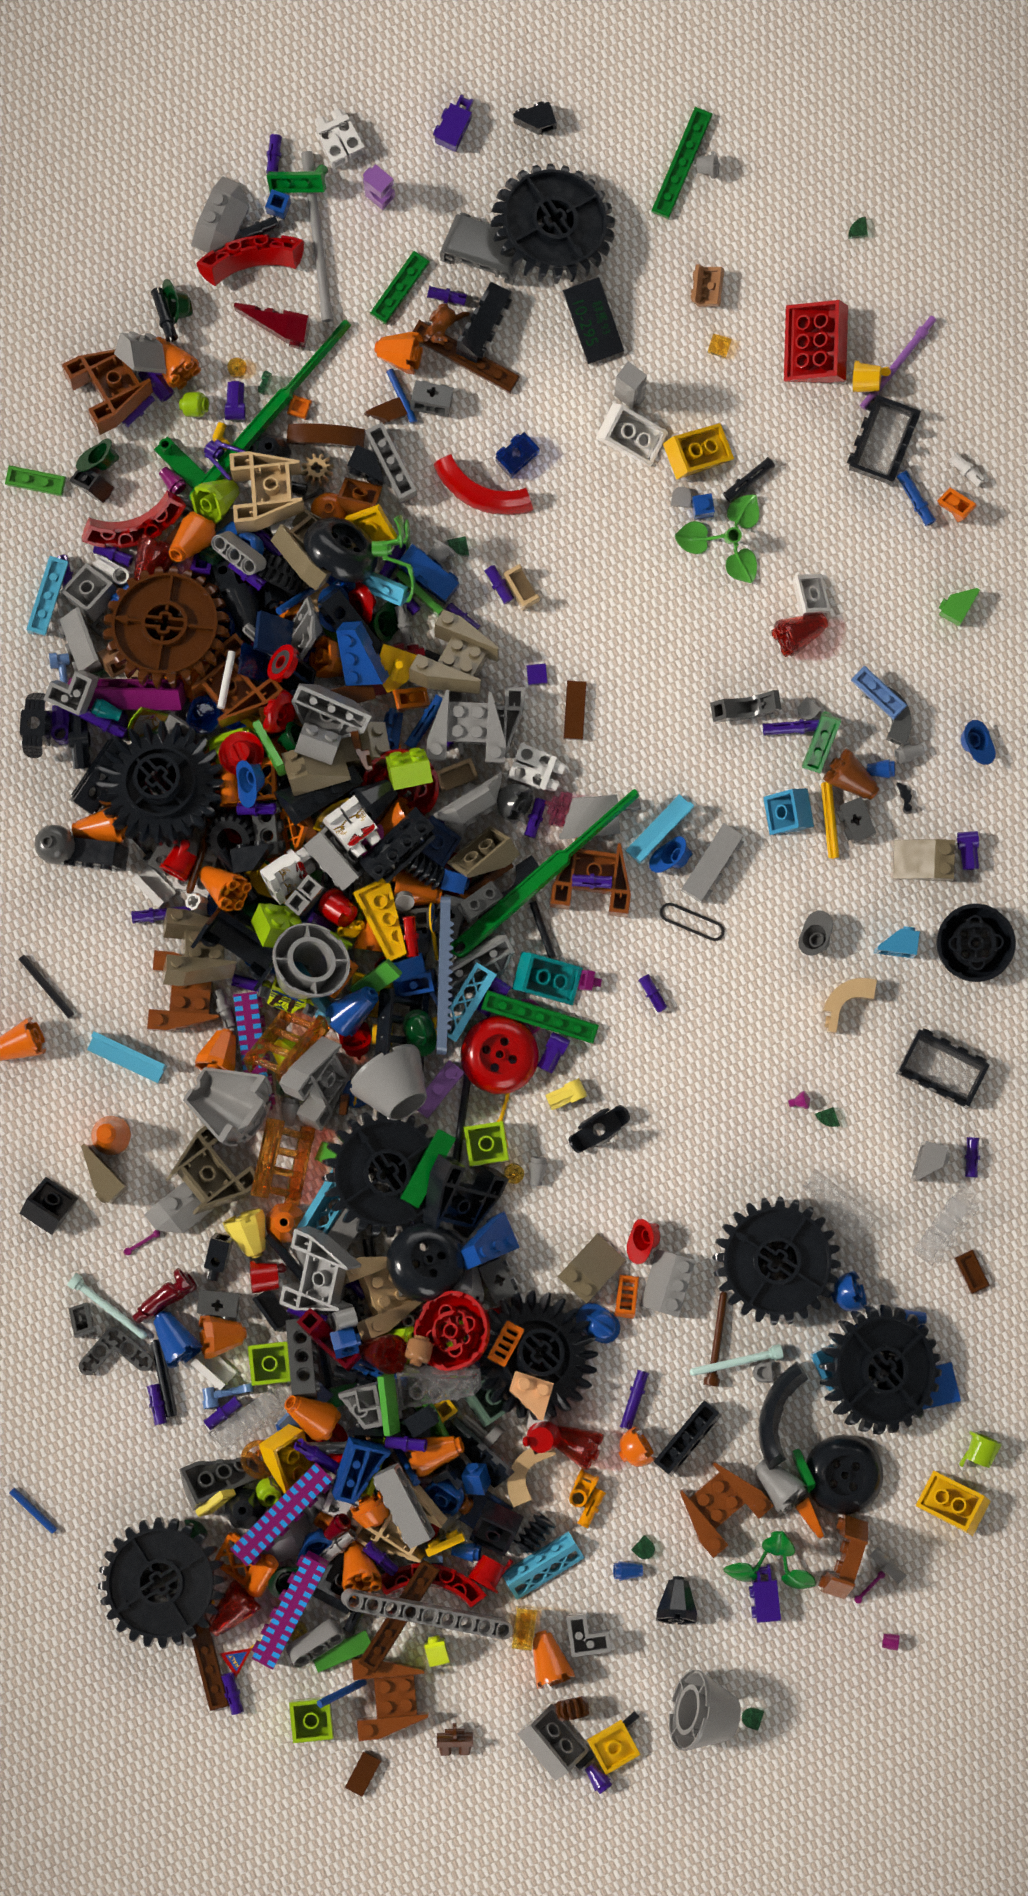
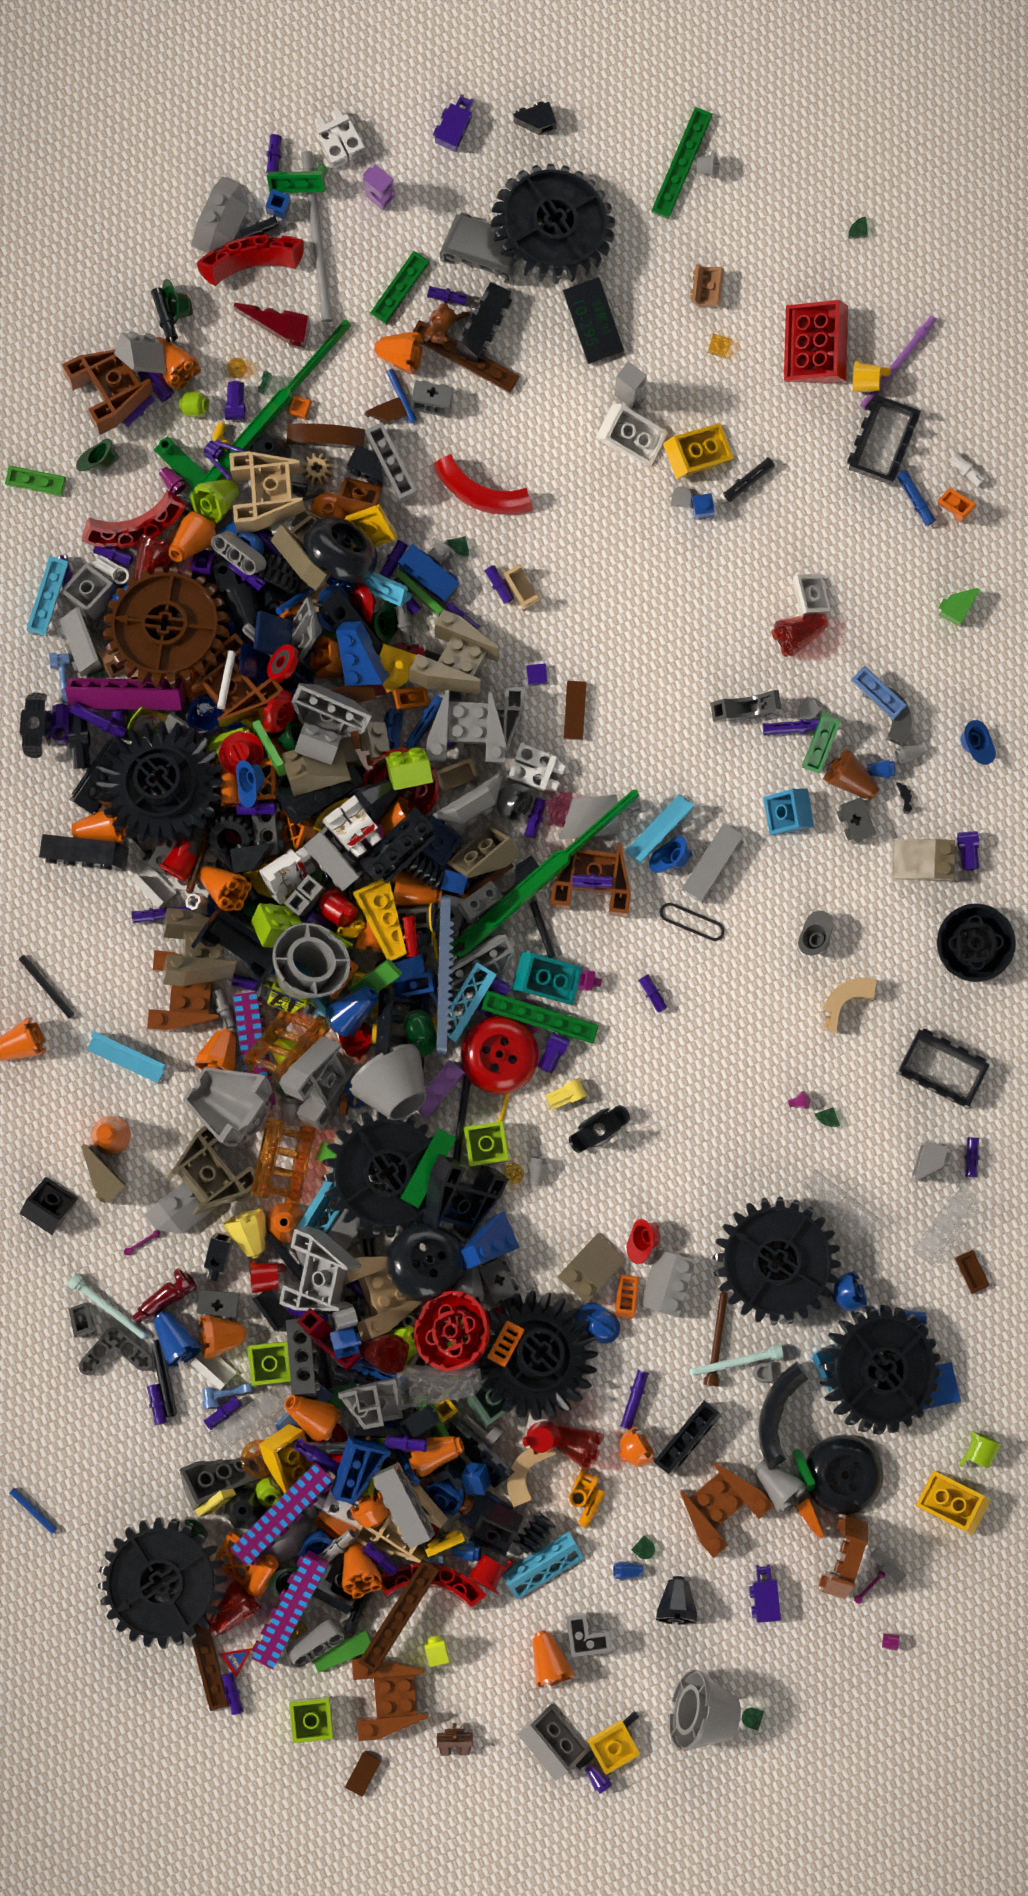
dark grey cylinder [34,825,75,865] -> none
light grey brick [44,670,100,716] -> none
black slope [69,470,114,503] -> none
teal cone [91,699,122,721] -> none
clear green tile [199,545,225,566] -> none
blue bar [317,1679,367,1708] -> none
dark red cone [324,1513,351,1540] -> none
light grey beam [341,1589,513,1640] -> none
bright green plant [372,515,415,602] -> none
bright green tile [377,1372,401,1436] -> none
light grey tile [394,891,414,911] -> none
medium nougat head [405,1335,433,1366] -> none
clear blue brick [495,432,540,478] -> none
light nougat wing [509,1371,554,1420] -> none
clear yellow brick [511,1606,537,1651] -> none
reddish brown gear [555,1696,590,1722] -> none
bright green plant [675,495,759,583] -> none
green plant [723,1531,817,1589] -> none
yellow axle [821,782,839,859] -> none
dark azure slope [874,926,920,959] -> none

